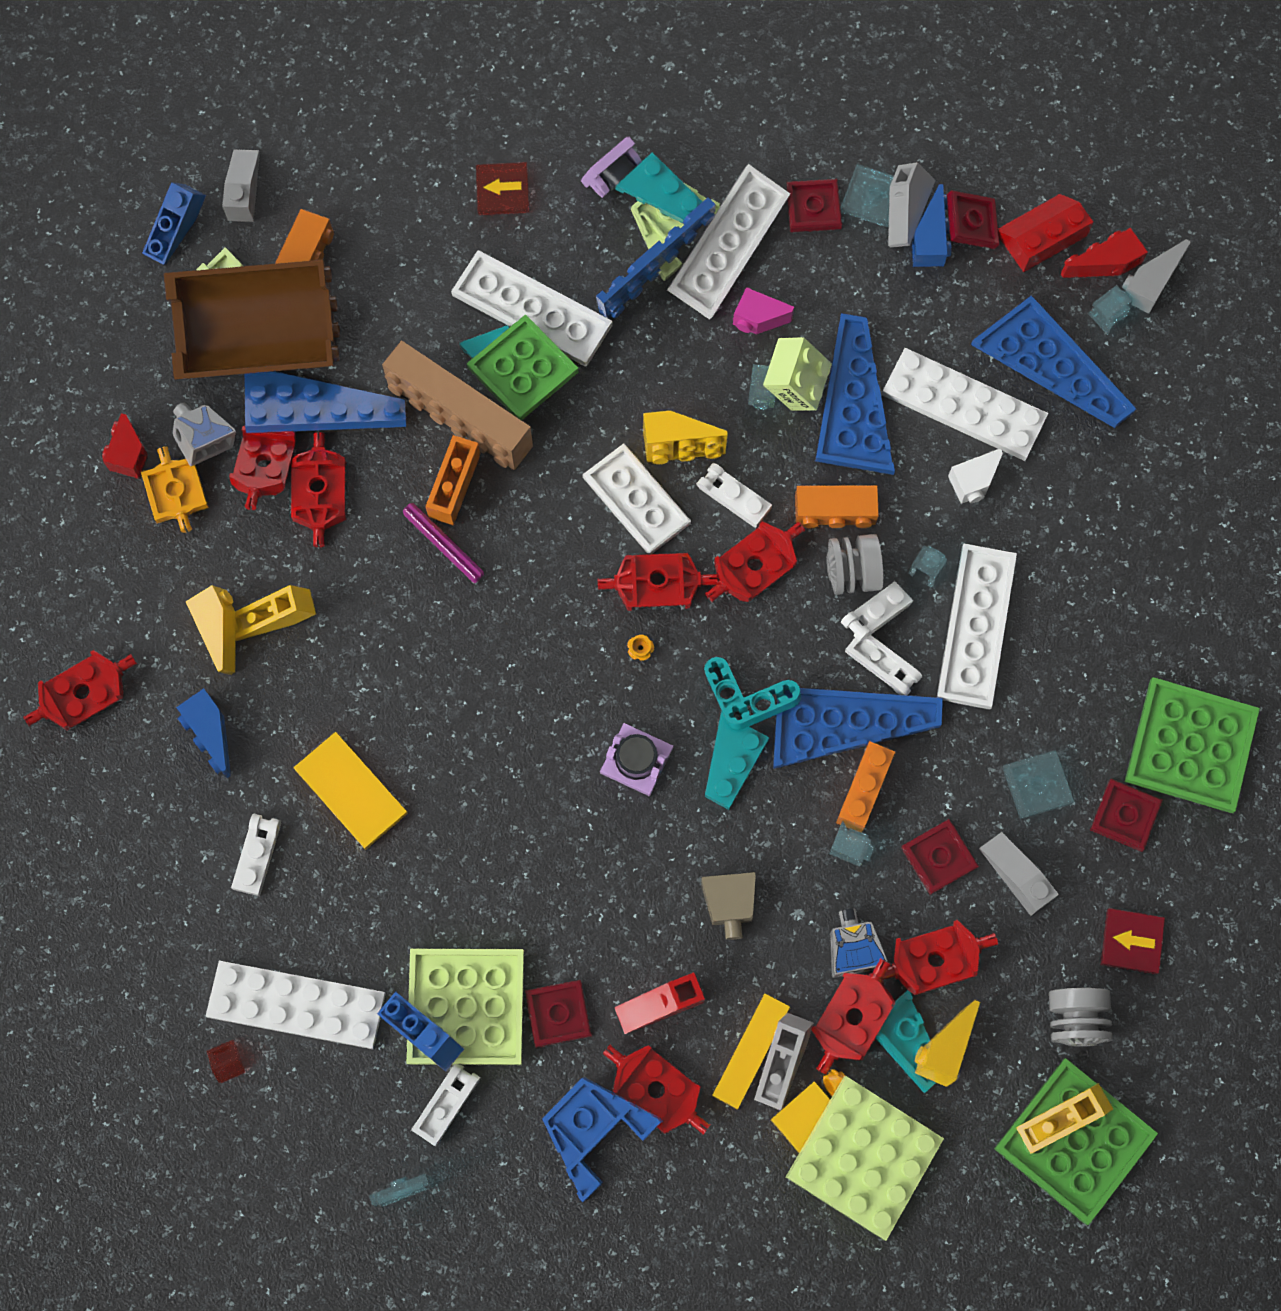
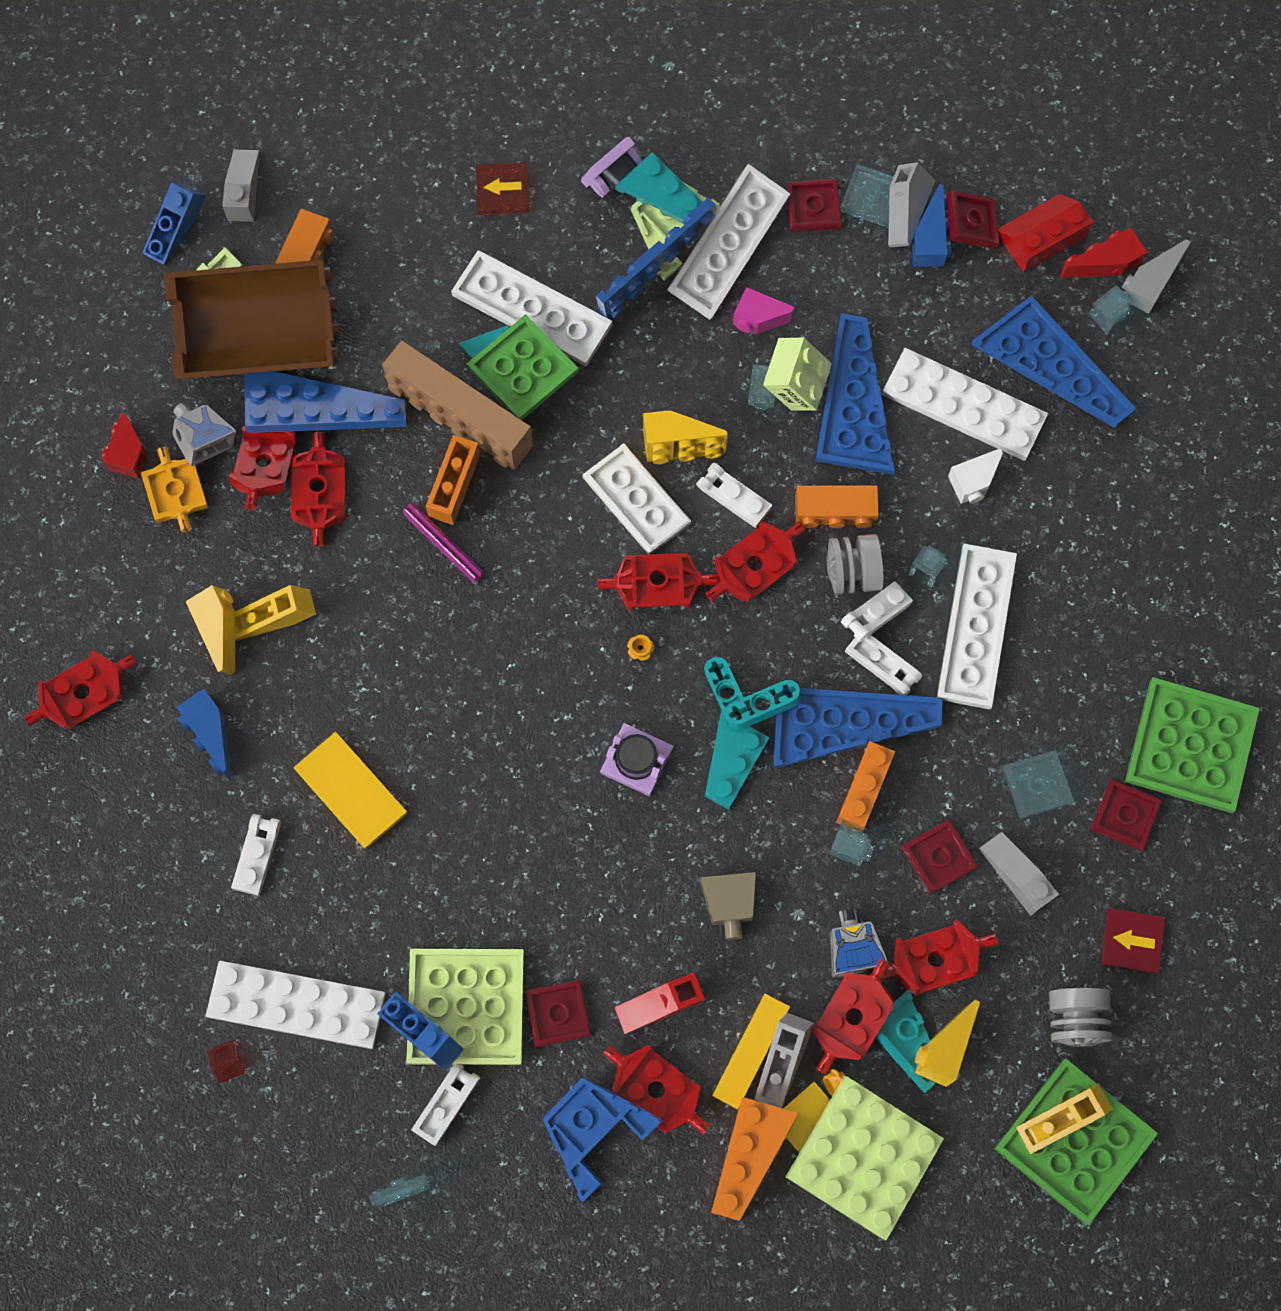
none -> orange wedge [711,1097,800,1221]

